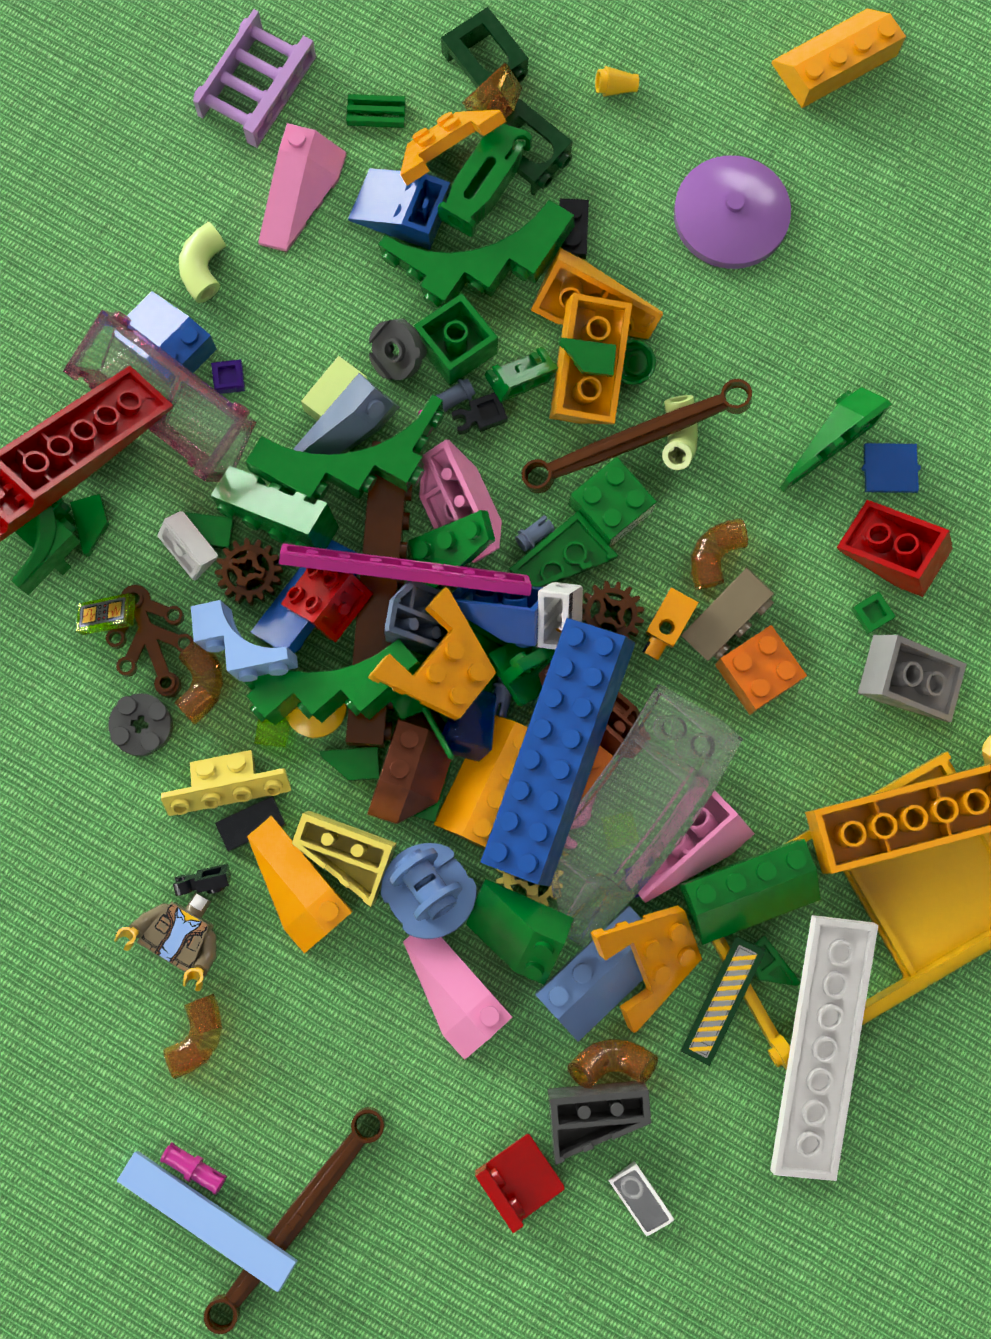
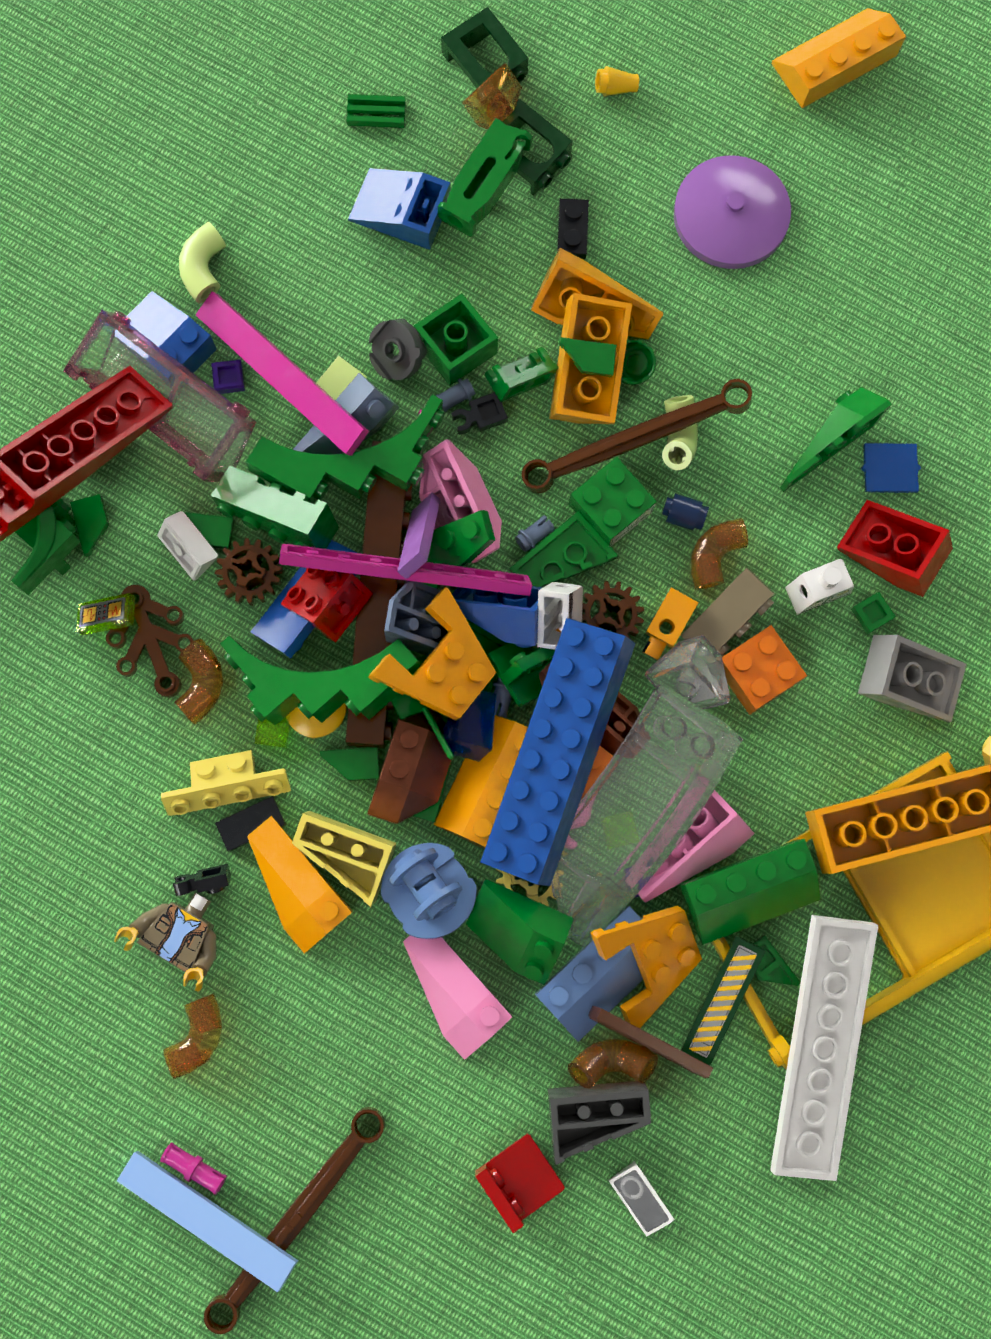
dark grey plate [108,693,173,757] -> none
light blue arch [191,600,298,682] -> none
lavender fence [193,9,316,148] -> none
bright pink wedge [258,123,347,252] -> none
green arch [378,199,575,308] -> none
light orange wing [400,110,507,186] -> none
none -> dark pink tile [196,291,369,456]
none -> medium lavender tile [397,492,440,579]
none -> reddish brown tile [588,1006,713,1079]
none -> clear slope [644,635,730,716]
none -> dark blue brick [662,493,709,531]
none -> white torso [785,559,854,615]

